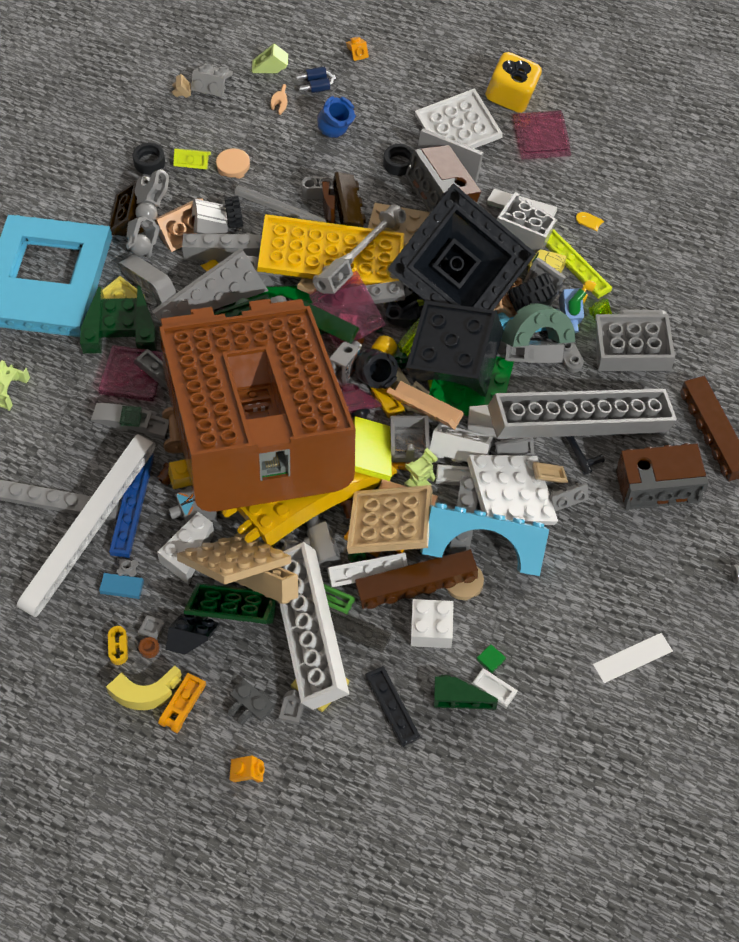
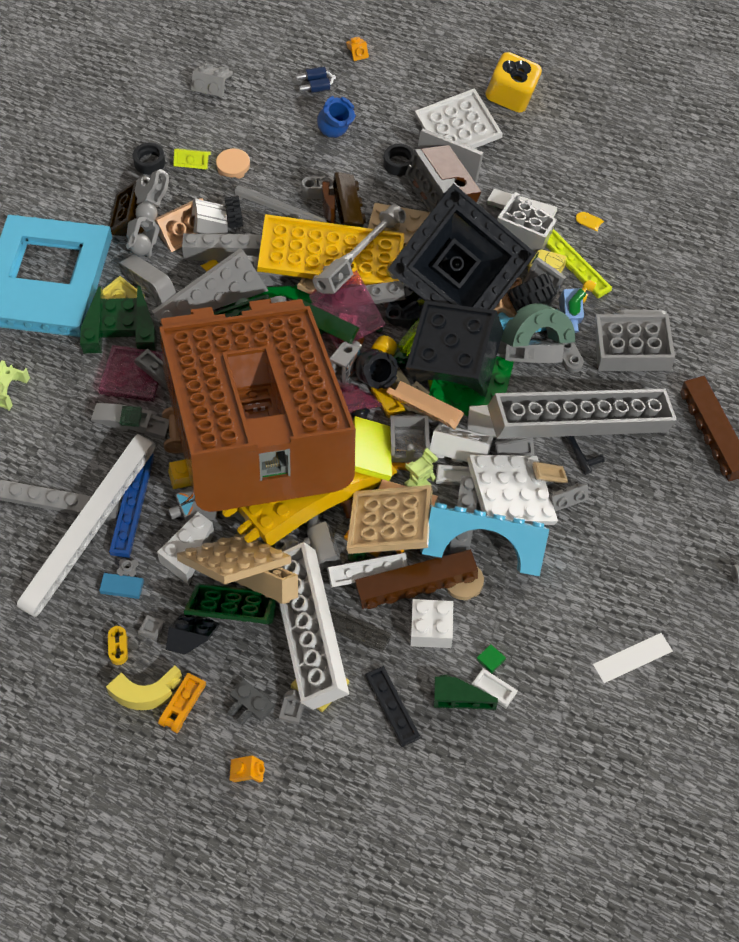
dark orange tile [138,637,160,658] -> none
reddish brown piece [156,462,171,486] -> none
tan tile [172,74,191,98] -> none
yellowish green slope [252,44,288,73] -> none
light nougat hand [270,84,288,115] -> none
bright green tile [324,584,355,617] -> none
clear pink piece [513,110,571,160] -> none
clear neon green tile [588,298,612,322] -> none
piece [616,443,708,510] -> none

